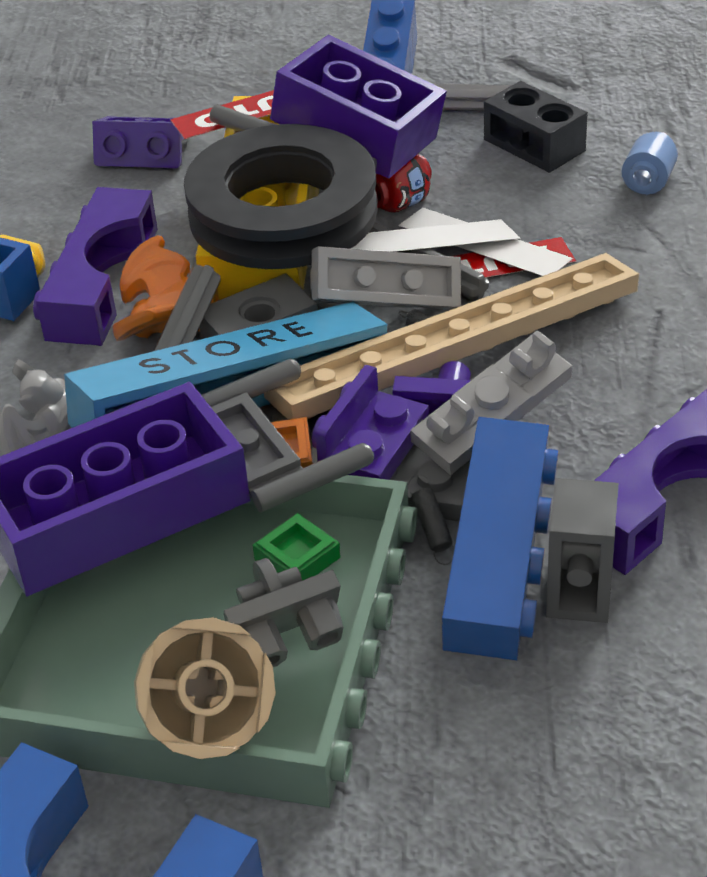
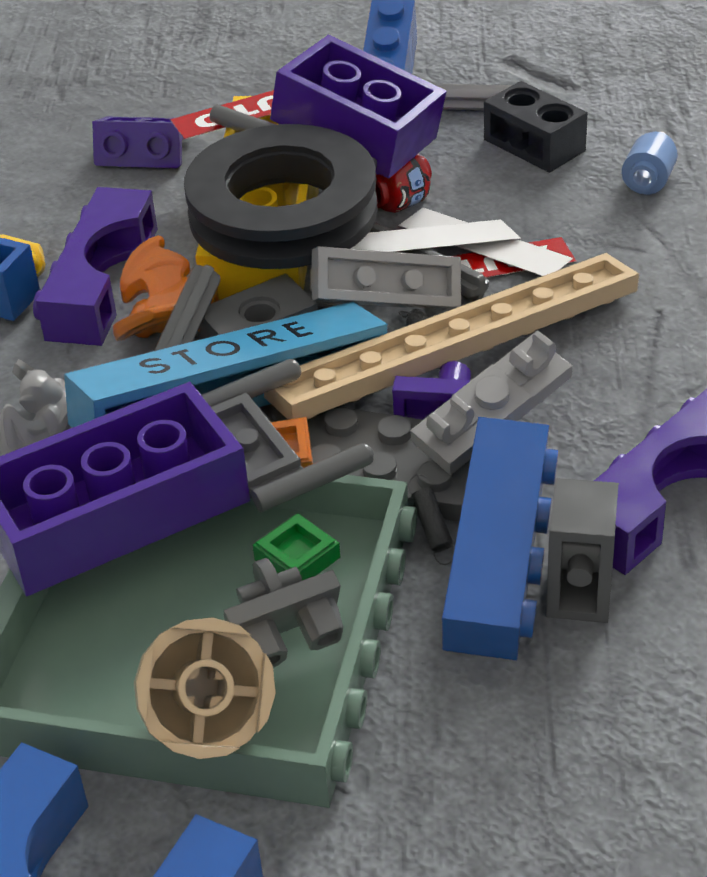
dark purple bracket [312,365,429,480] -> none

